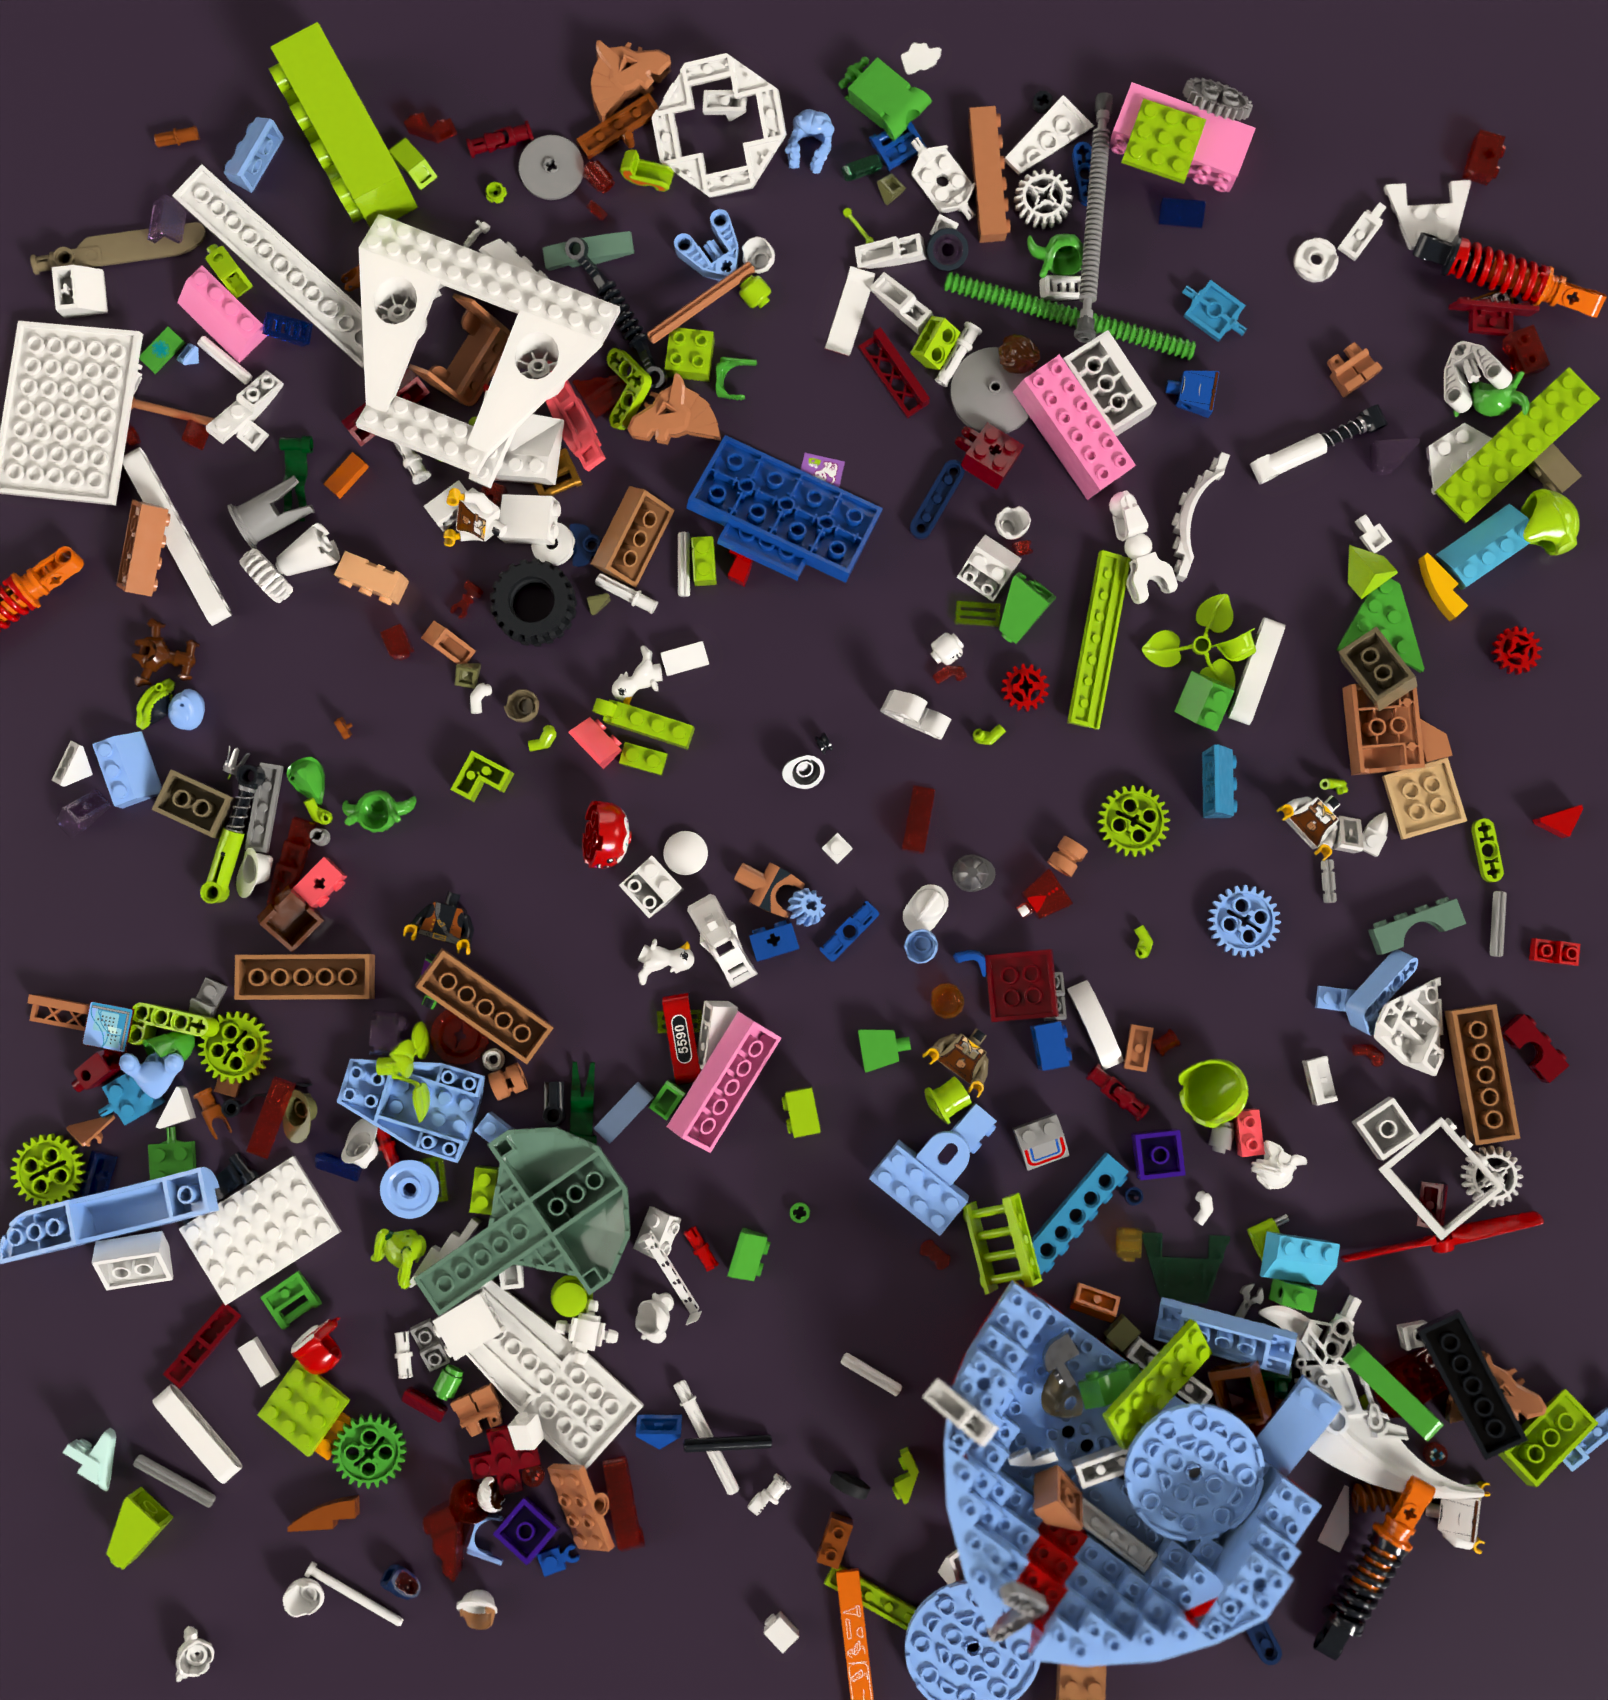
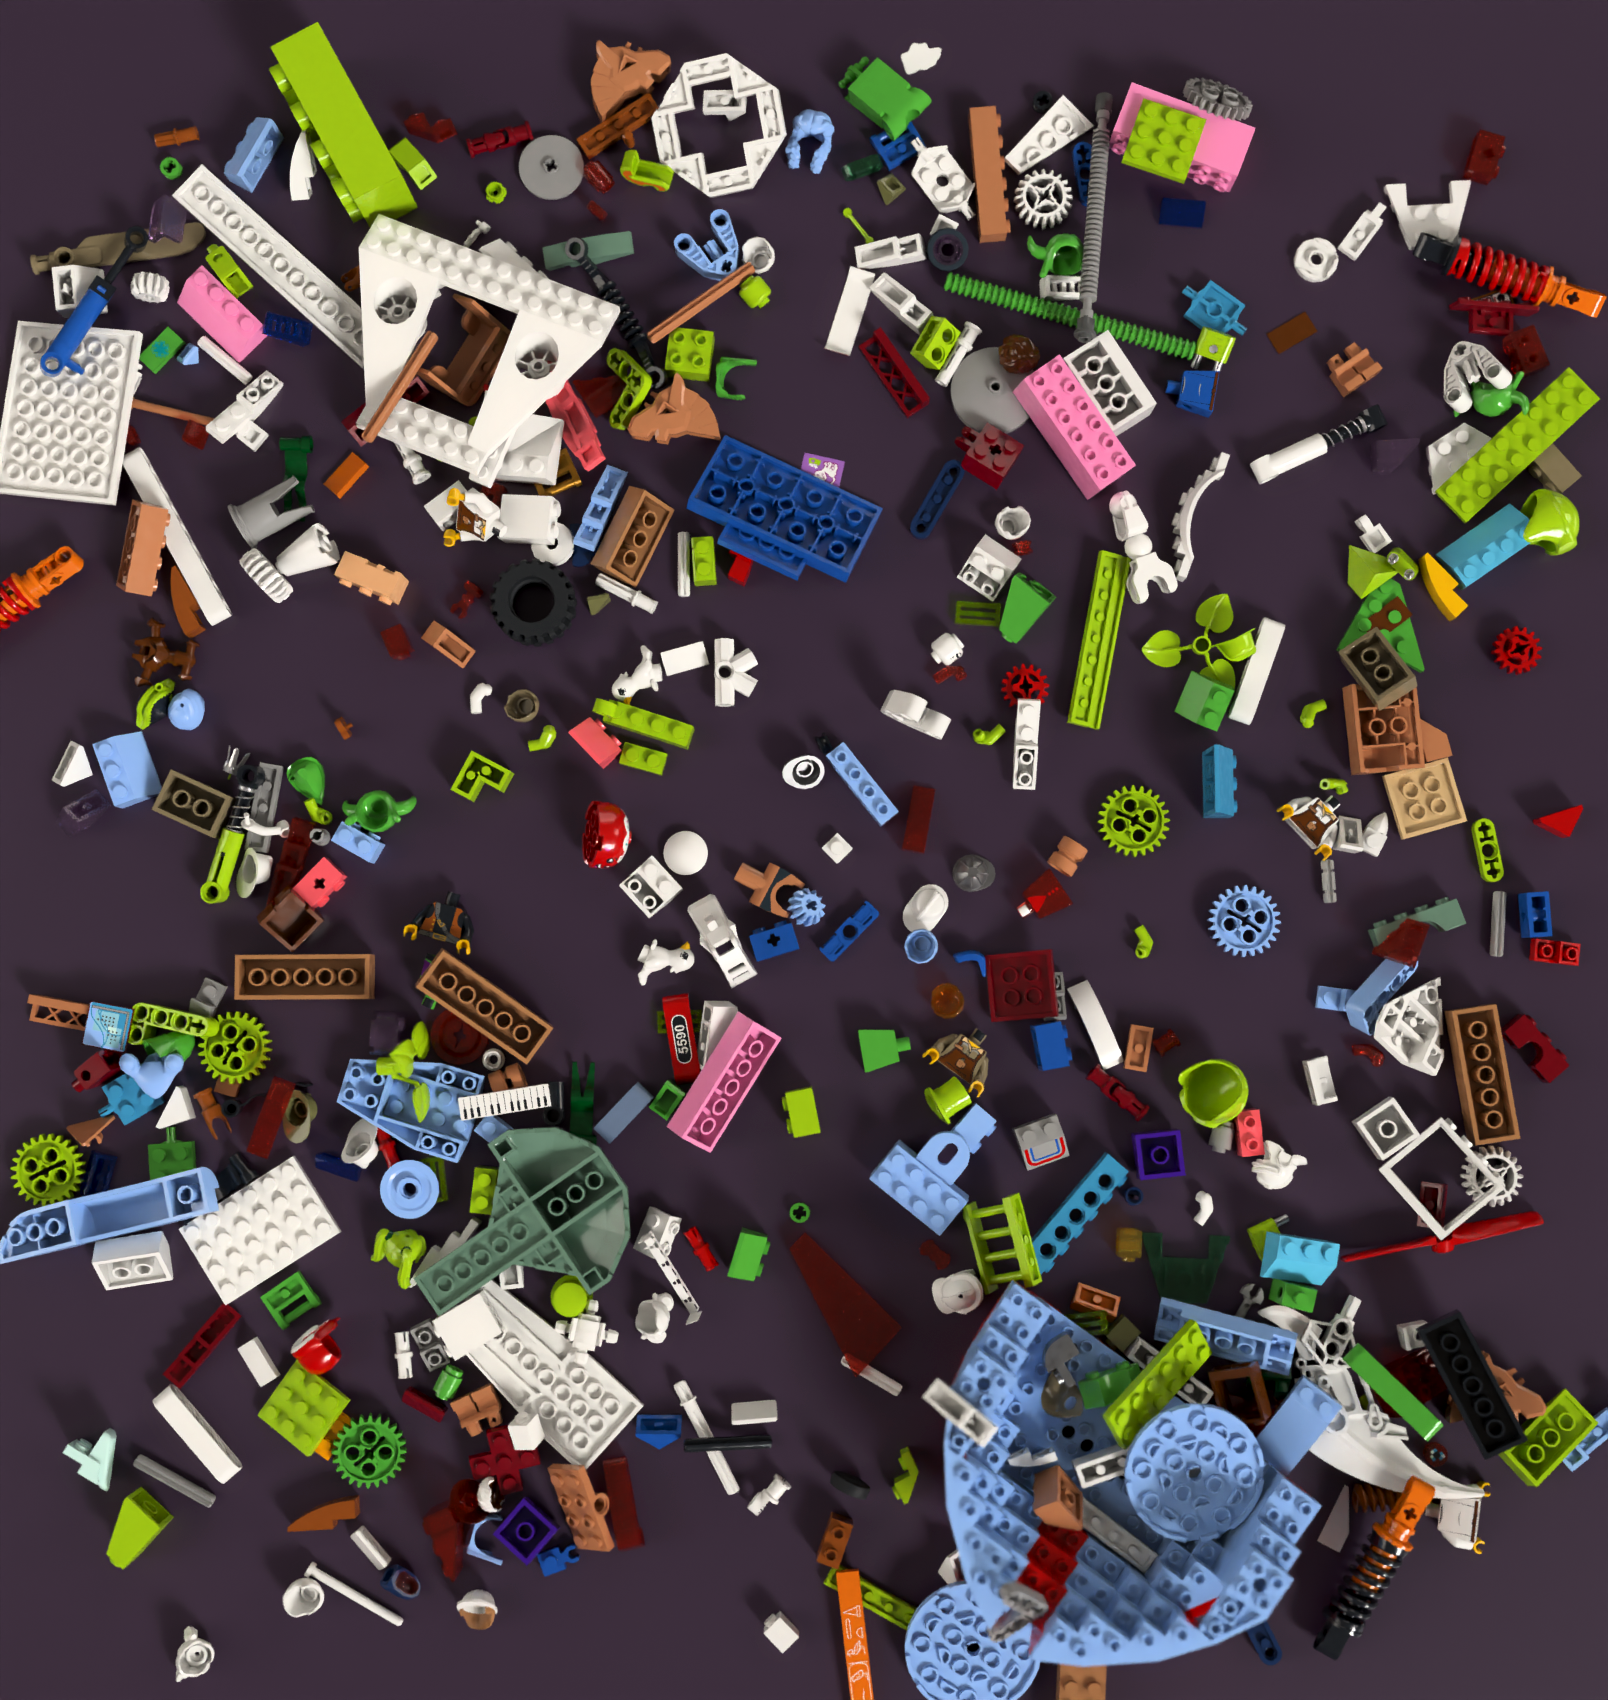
olive slope [455,663,481,689] -> none
clear red tile [522,1465,545,1487] -> none
none -> blue piece [40,226,148,377]
none -> white gear [130,271,170,303]
none -> bright green bush [160,157,183,180]
none -> dark orange slope [170,566,206,639]
none -> white piece [241,812,291,838]
none -> white slope [290,129,317,201]
none -> light blue brick [331,821,385,864]
none -> white slope [350,1525,392,1570]
none -> nougat axle [361,331,438,443]
none -> white tile [458,1083,551,1121]
none -> light blue slope [573,465,628,552]
none -> white piece [714,638,758,707]
none -> white slope [731,1400,777,1425]
none -> clear red wing [789,1232,902,1378]
none -> light blue brick [826,742,899,827]
none -> white helmet [932,1269,983,1315]
none -> white slope [1013,698,1041,790]
none -> clear neon green tile [1065,1310,1109,1336]
none -> lime piece [1191,326,1236,373]
none -> reddish brown sticker [1266,312,1318,354]
none -> lime arm [1300,699,1327,728]
none -> reddish brown sticker [1367,596,1413,632]
none -> clear red wing [1372,918,1430,968]
none -> lime piece [1387,547,1419,580]
none -> blue brick [1518,891,1553,938]

